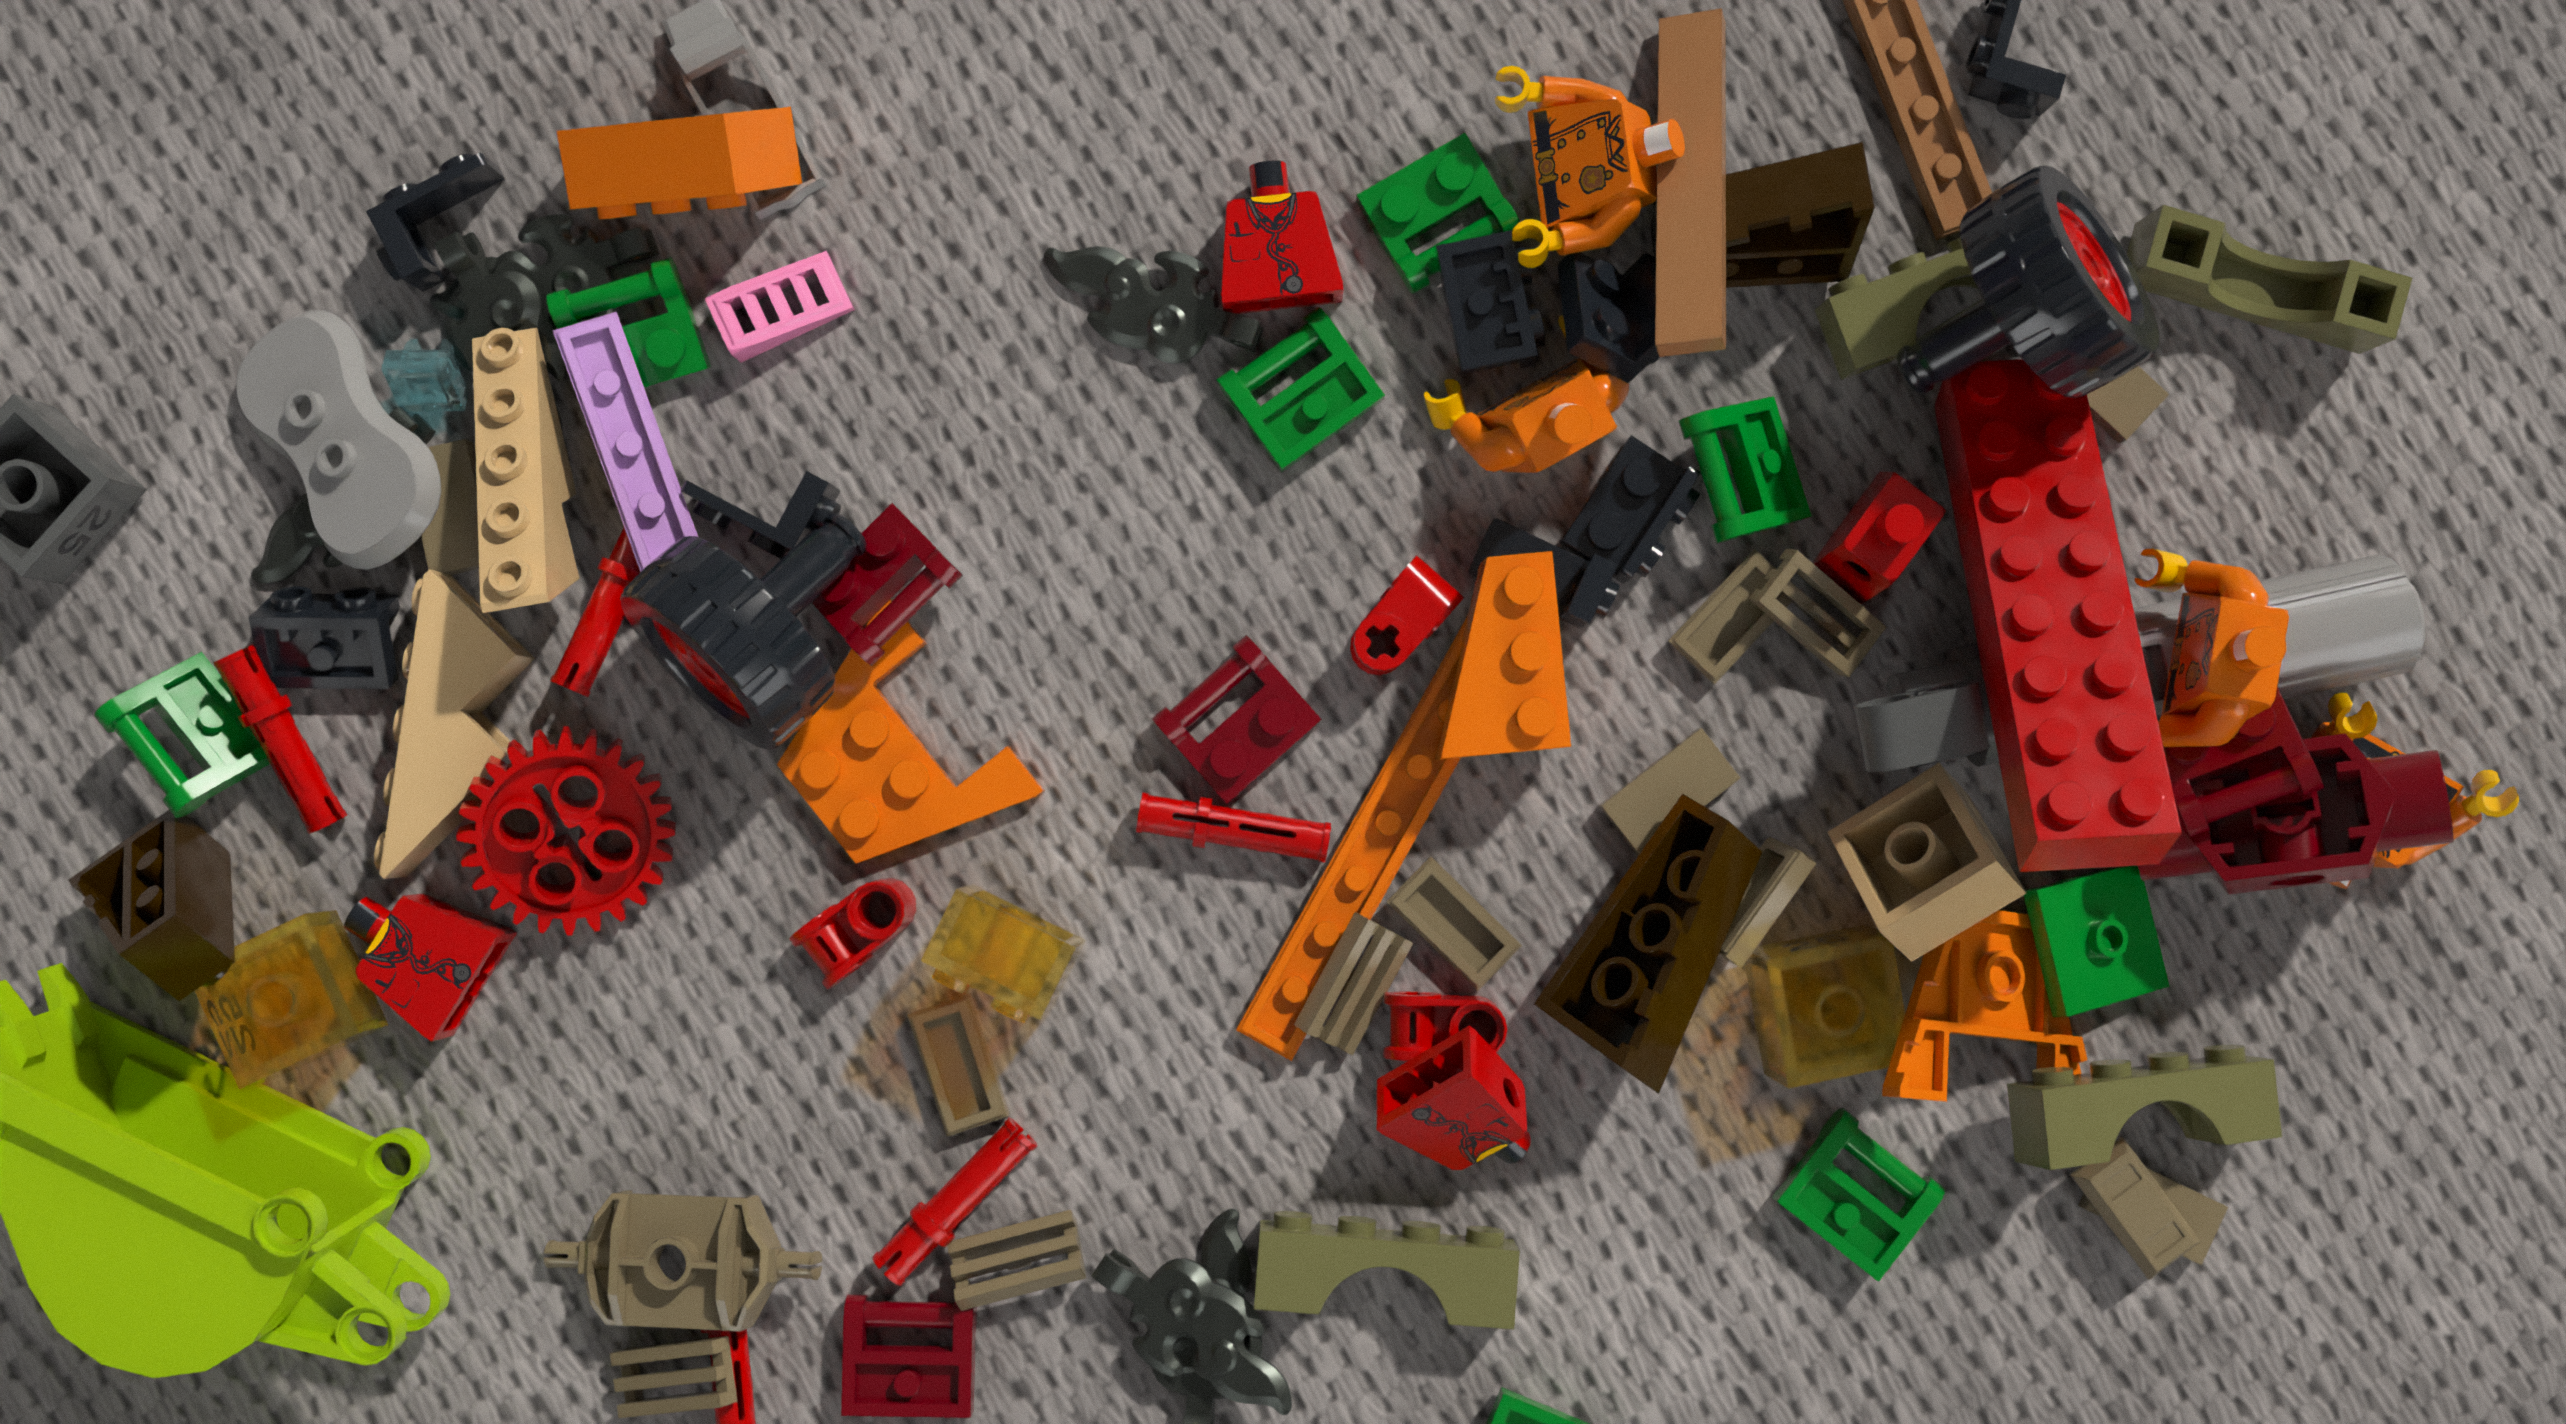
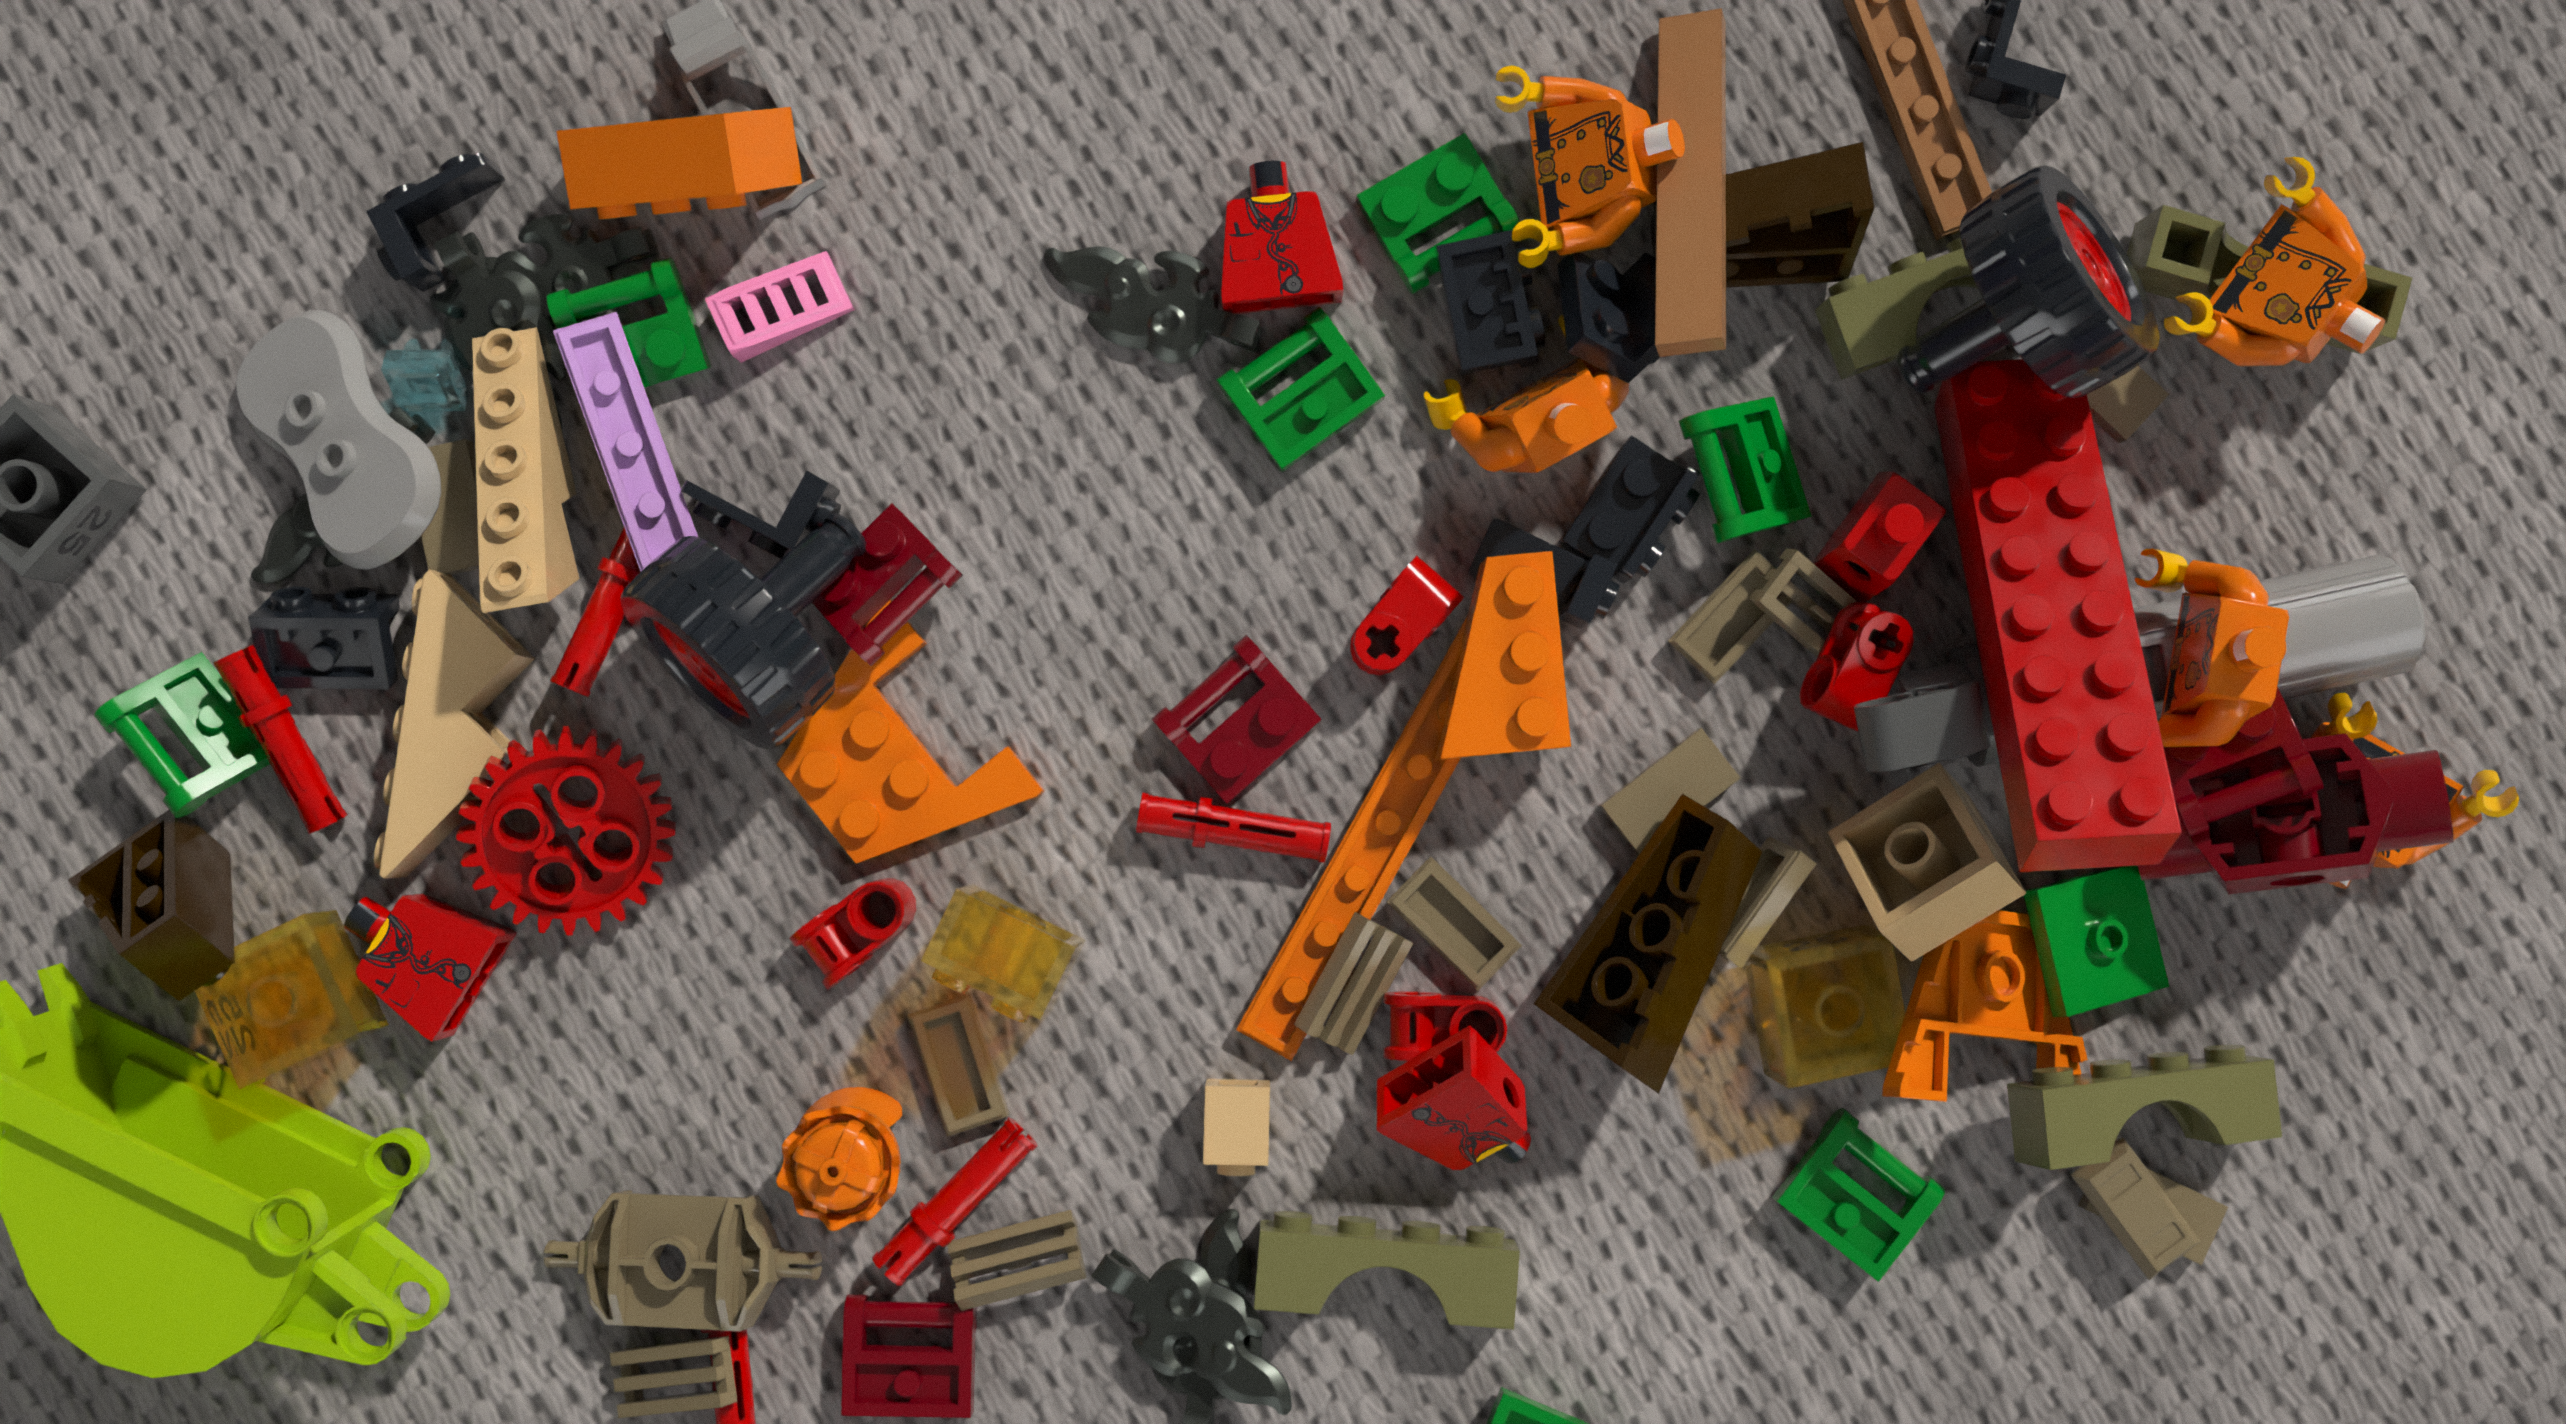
none -> orange hat [776,1087,903,1231]
none -> tan brick [1203,1079,1270,1176]
none -> red piece [1799,601,1914,732]
none -> orange torso [2164,157,2385,367]

